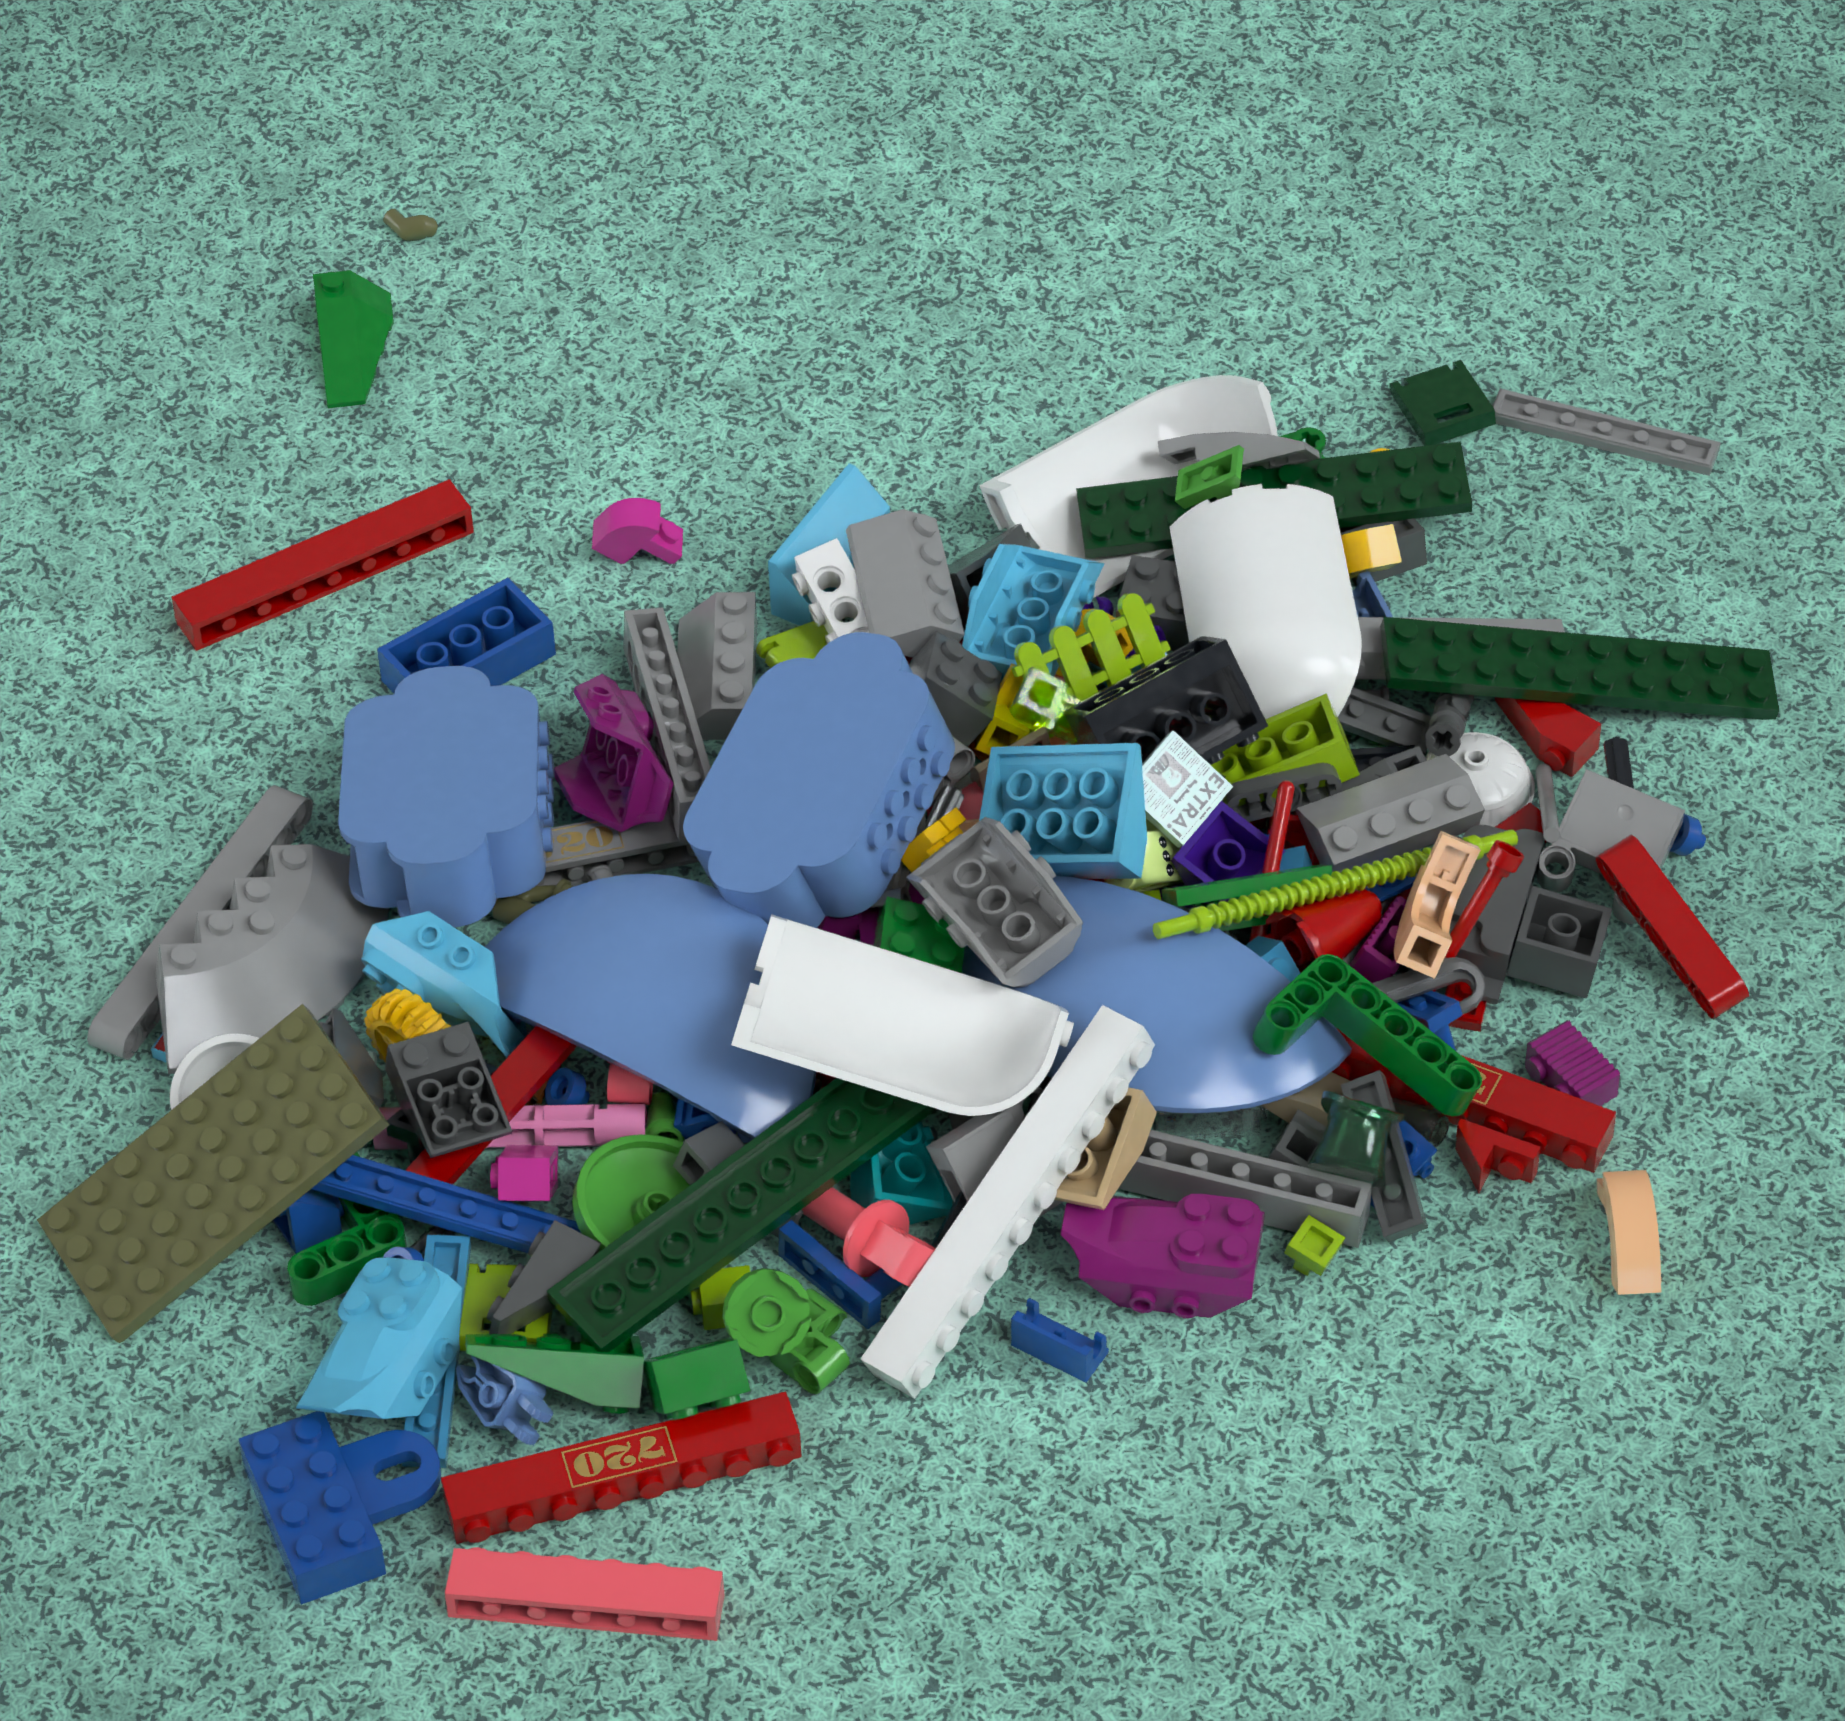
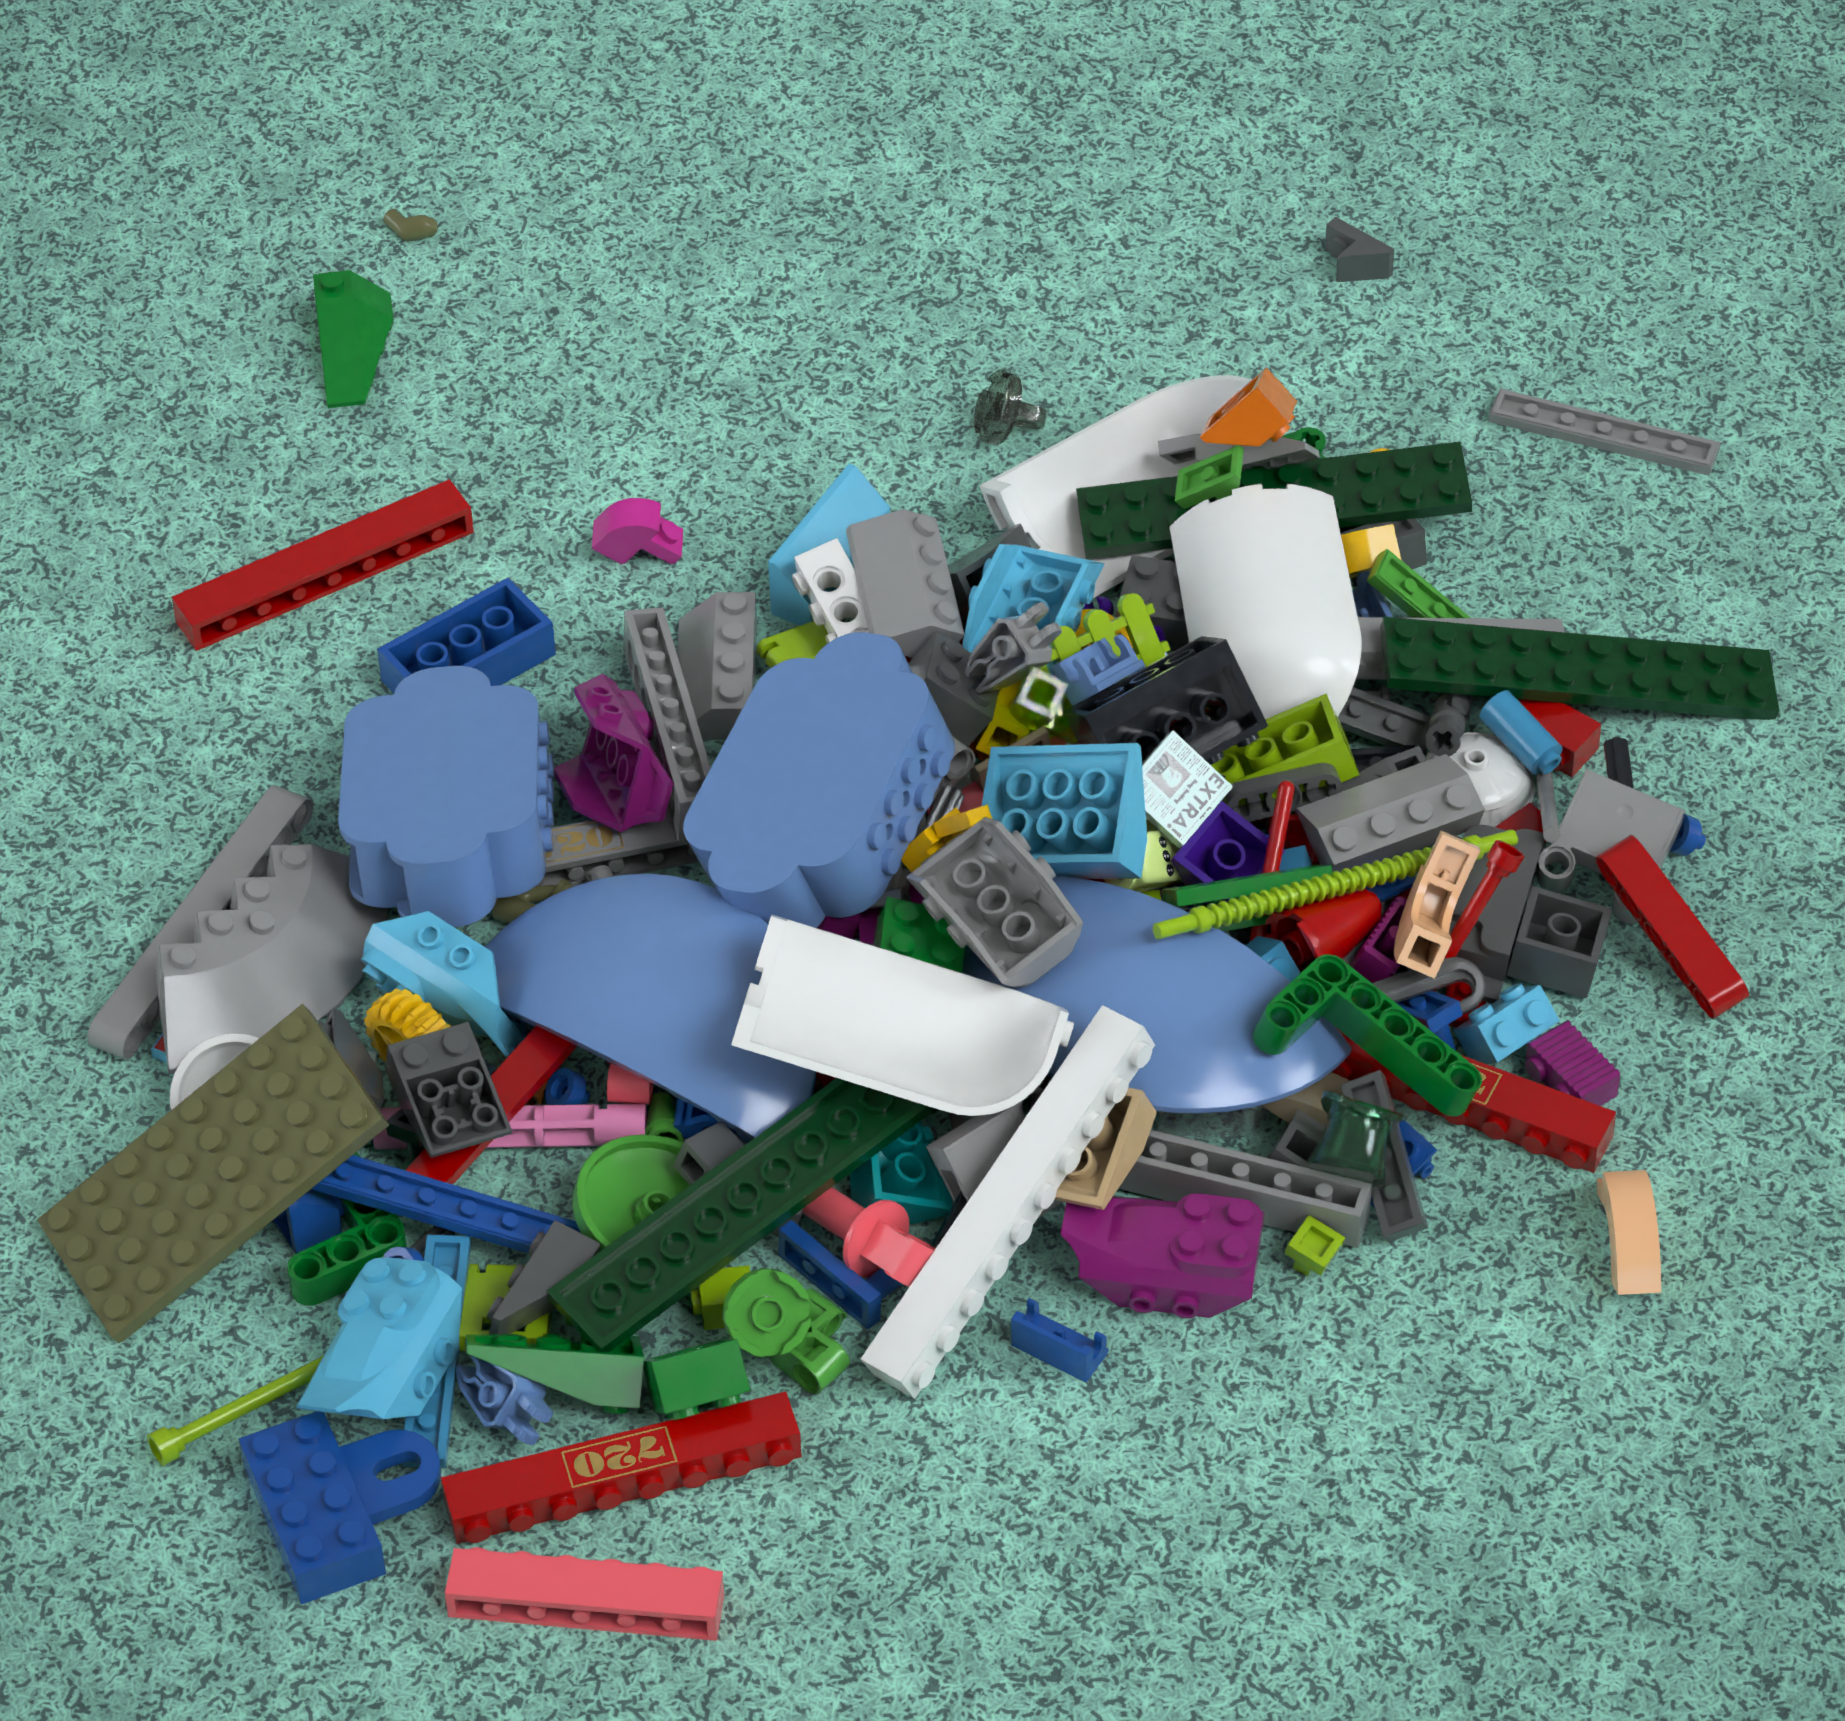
dark pink brick [490,1145,558,1201] -> none
dark green container [1390,360,1496,446] -> none
clear smoke cone [1392,1097,1449,1147] -> none
red slope [1455,1119,1540,1193] -> none
none -> lime piece [147,1355,324,1466]
none -> yellow tile [933,804,992,839]
none -> light grey hinge [965,602,1062,693]
none -> clear smoke tile [973,369,1047,446]
none -> medium blue hinge [1051,634,1145,706]
none -> orange slope [1200,367,1298,446]
none -> dark grey slope [1325,217,1394,282]
none -> bright green tile [1367,549,1471,618]
none -> medium azure brick [1454,983,1560,1064]
none -> dark azure brick [1479,690,1563,775]

